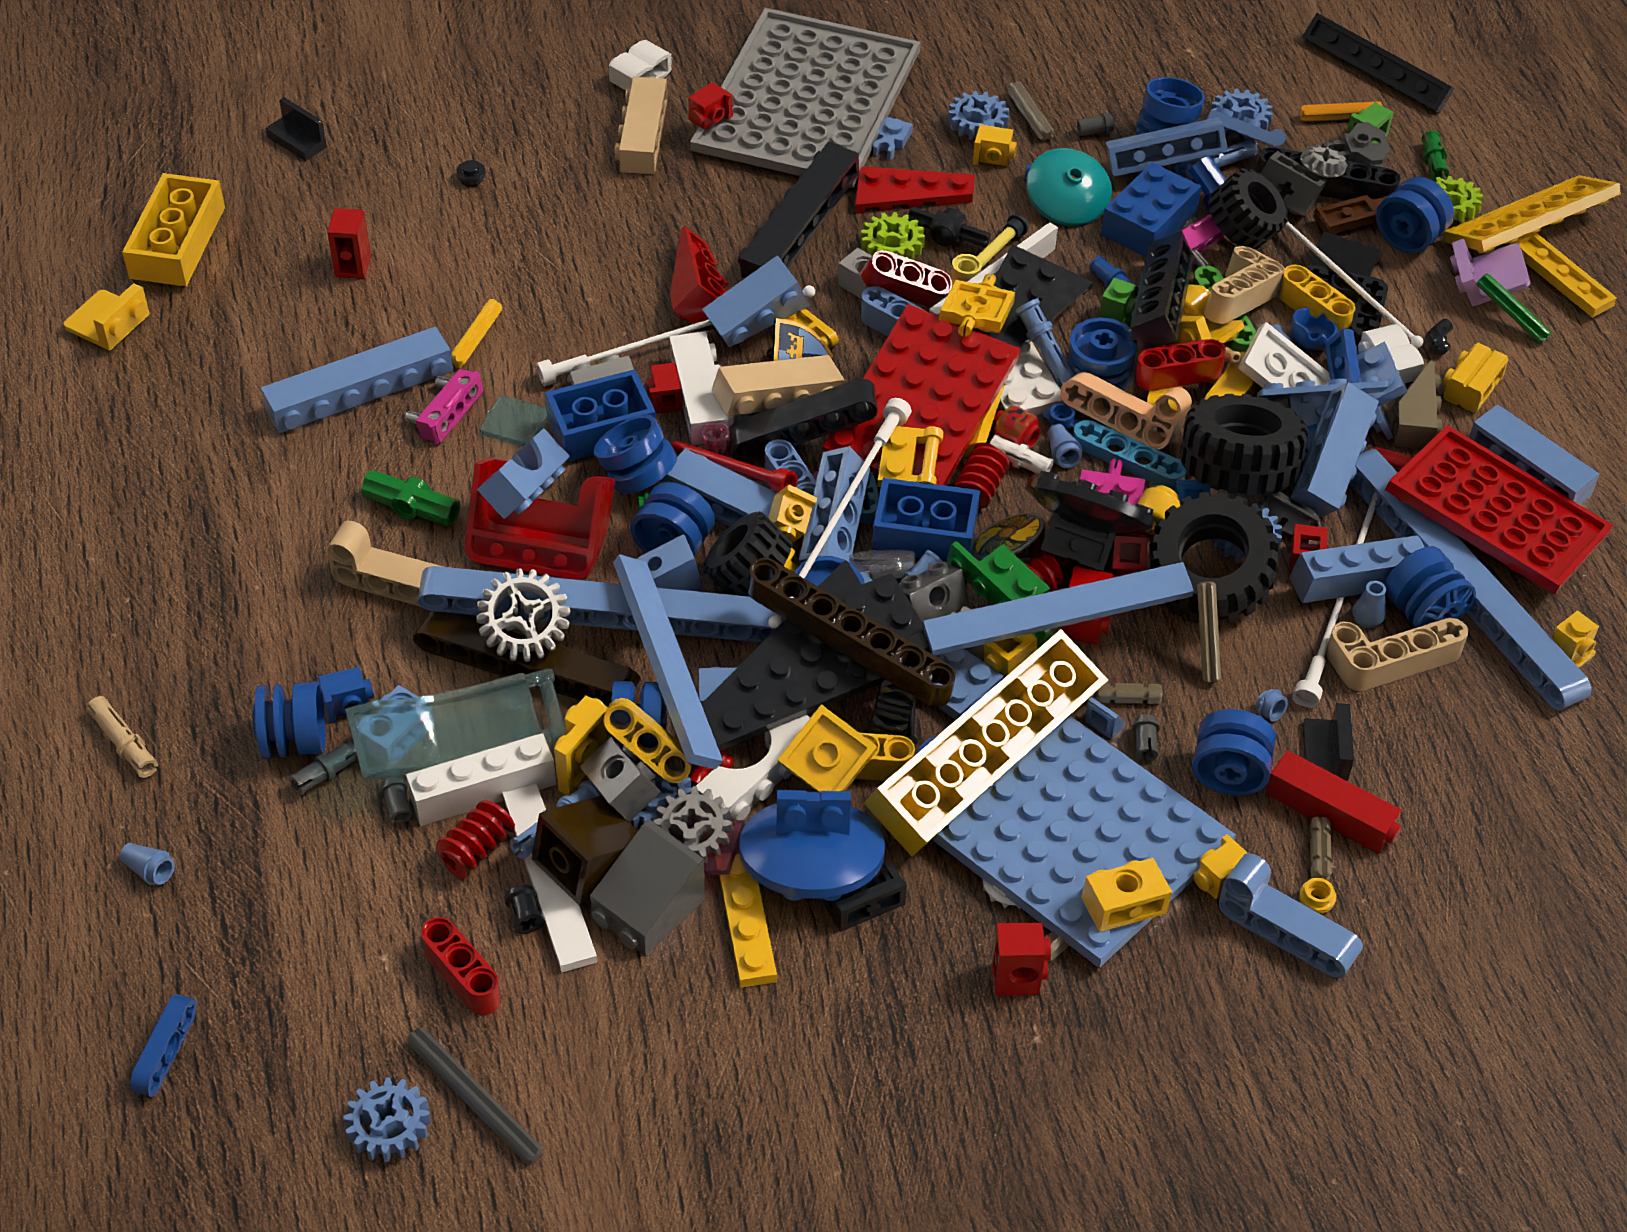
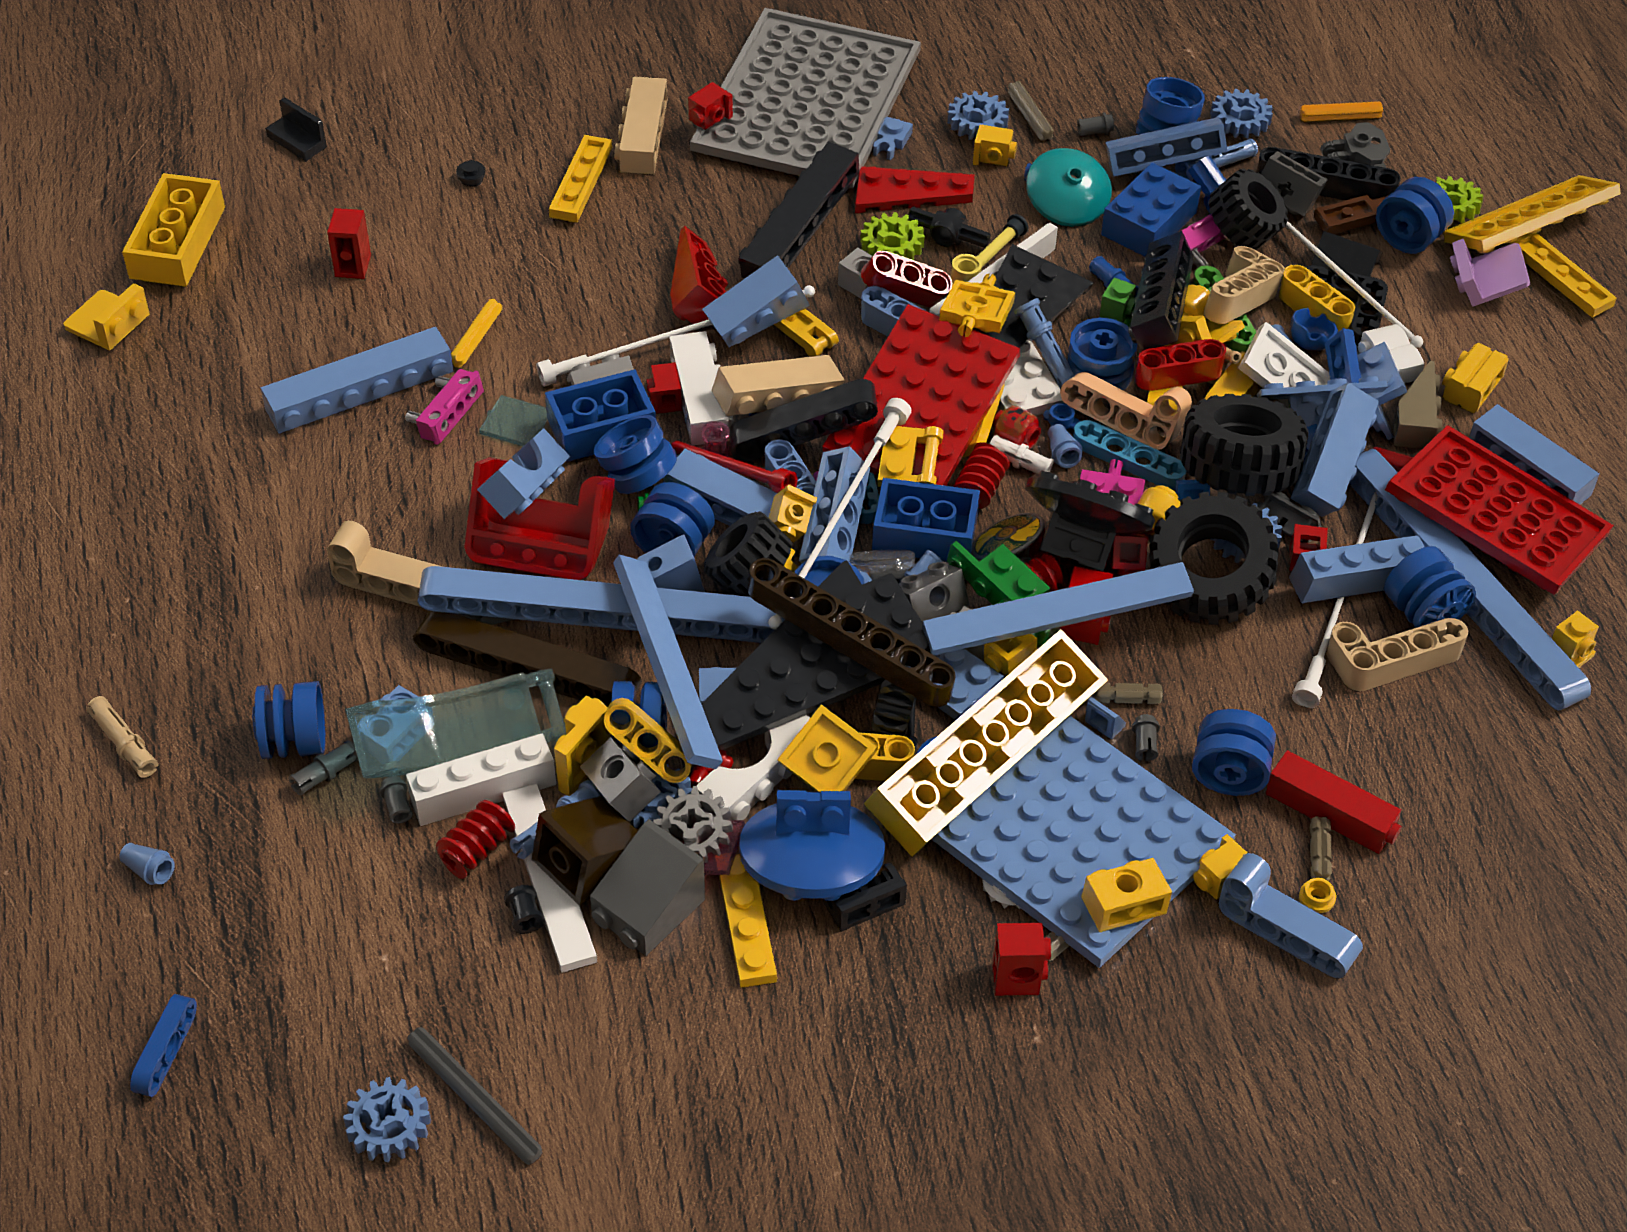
blue brick [319,666,374,723] -> none
green piece [361,470,461,527] -> none
red beam [421,917,501,1015] -> none
white gear [476,568,570,661] -> none
white brick [609,40,671,90] -> none
shield [767,318,833,361] -> none
dark tan axle [1197,581,1221,682] -> none
medium blue plate [1205,106,1286,147] -> none
medium blue plate [1256,689,1288,721] -> none
light grey gear [1301,145,1347,178] -> none
black plate [1302,13,1454,113] -> none
black panel [1303,703,1354,781] -> none
bright green brick [1347,102,1394,144] -> none
medium blue cone [1352,581,1386,628] -> none
green pin [1421,130,1449,181] -> none
black arm [1425,318,1453,356] -> none
green axle [1476,273,1551,343] -> none
none -> yellow plate [549,135,612,223]

